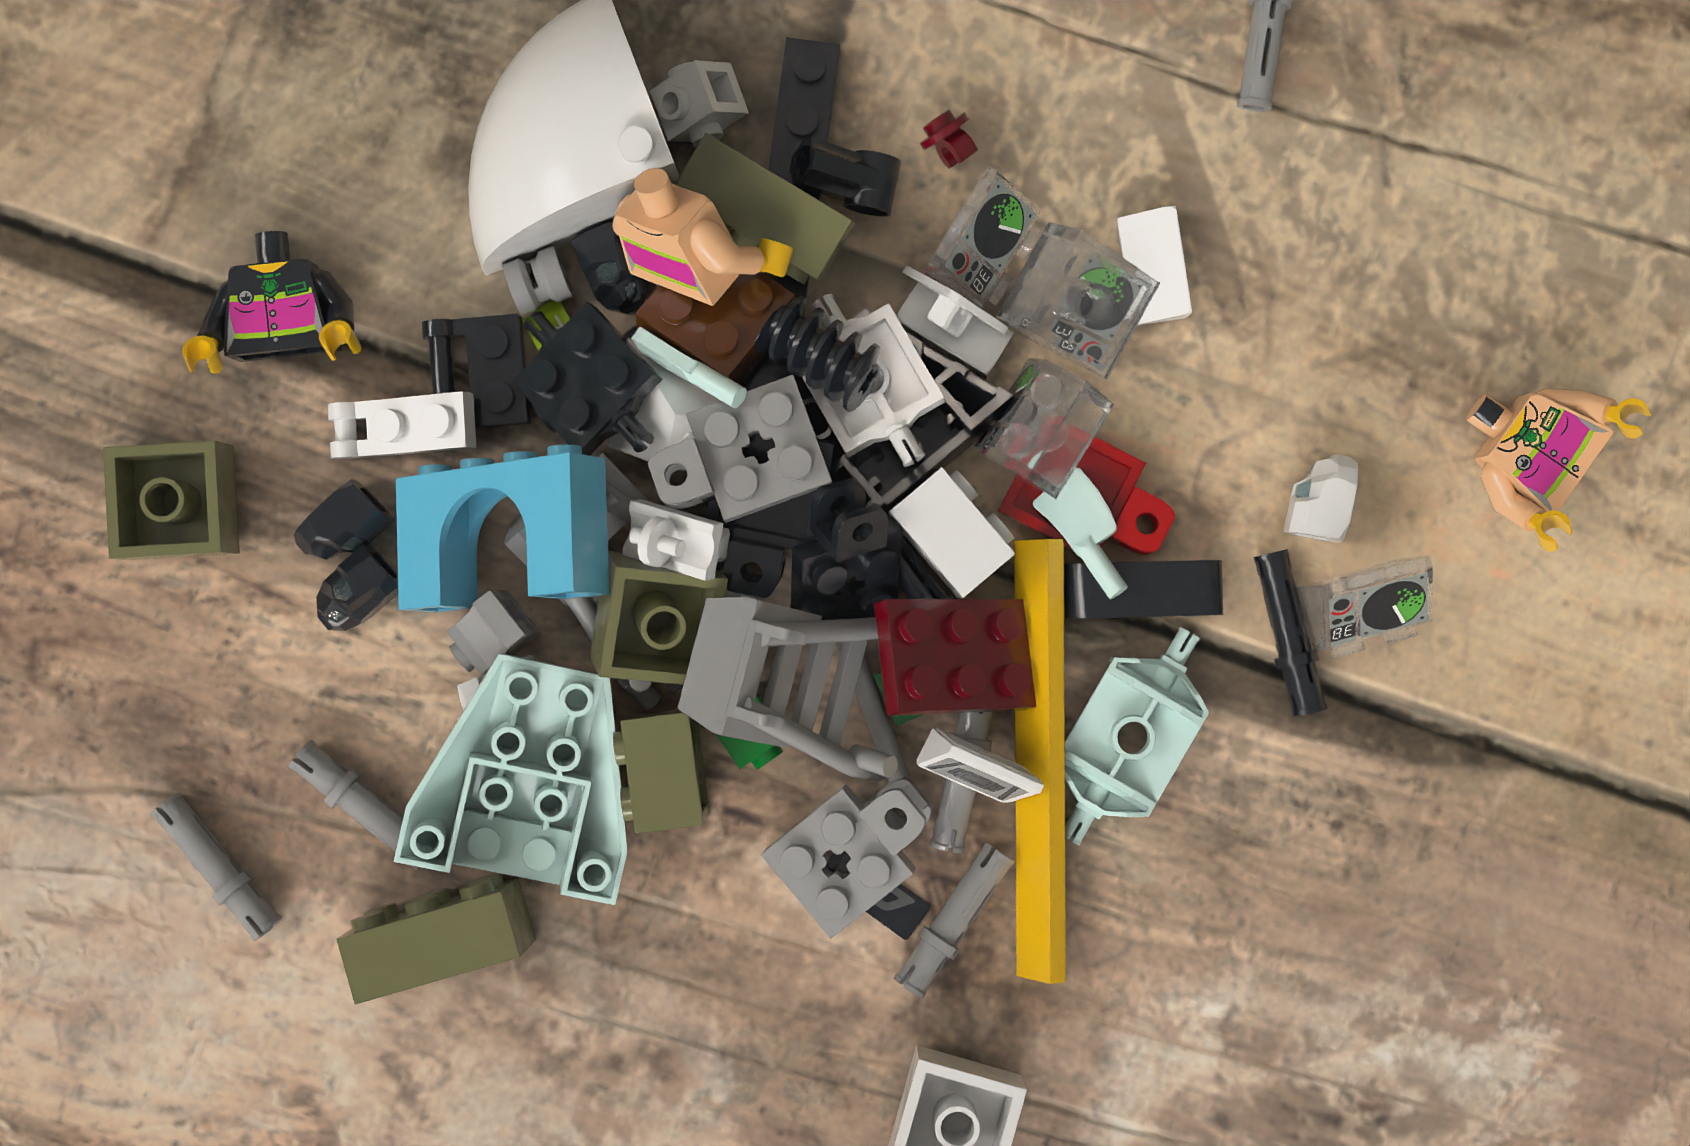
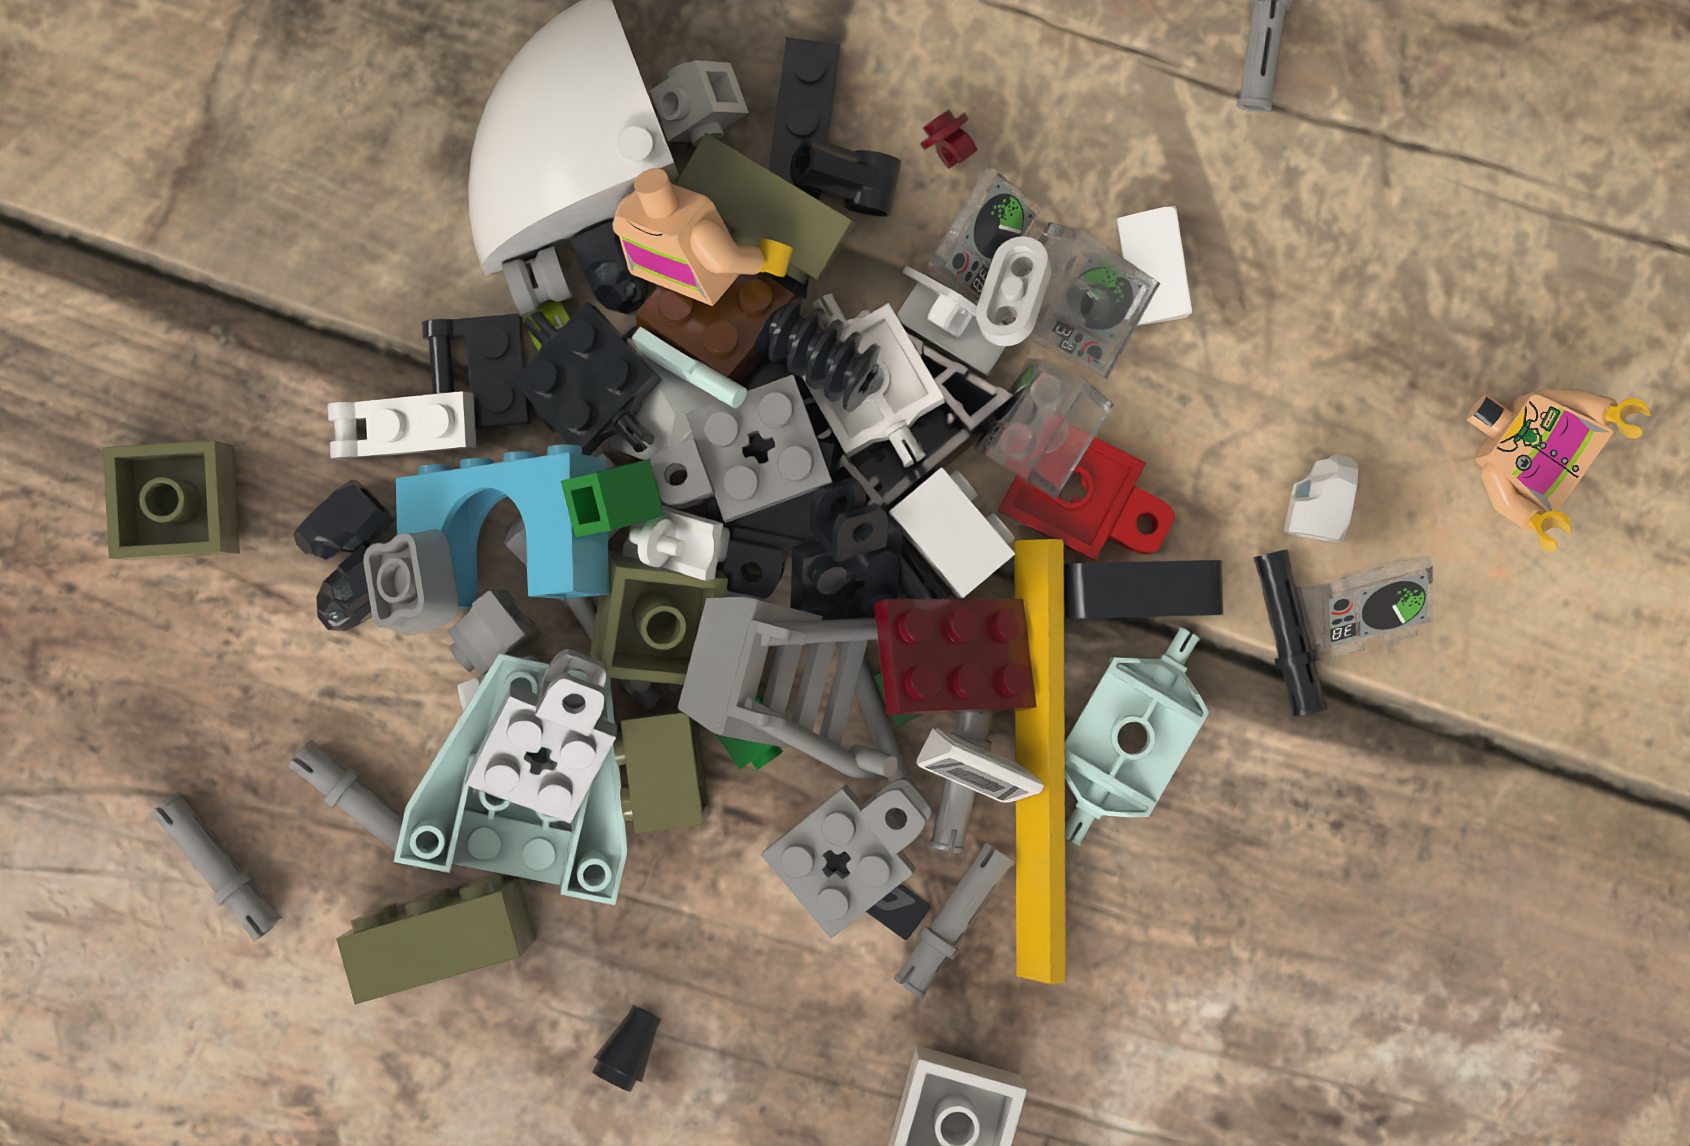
torso [182,231,362,374] -> none
light aqua piece [1033,467,1128,599] -> none
none -> light grey piece [363,529,458,635]
none -> plate [465,649,617,823]
none -> green brick [561,459,664,538]
none -> black cone [592,1004,662,1092]
none -> white plate [976,236,1052,346]

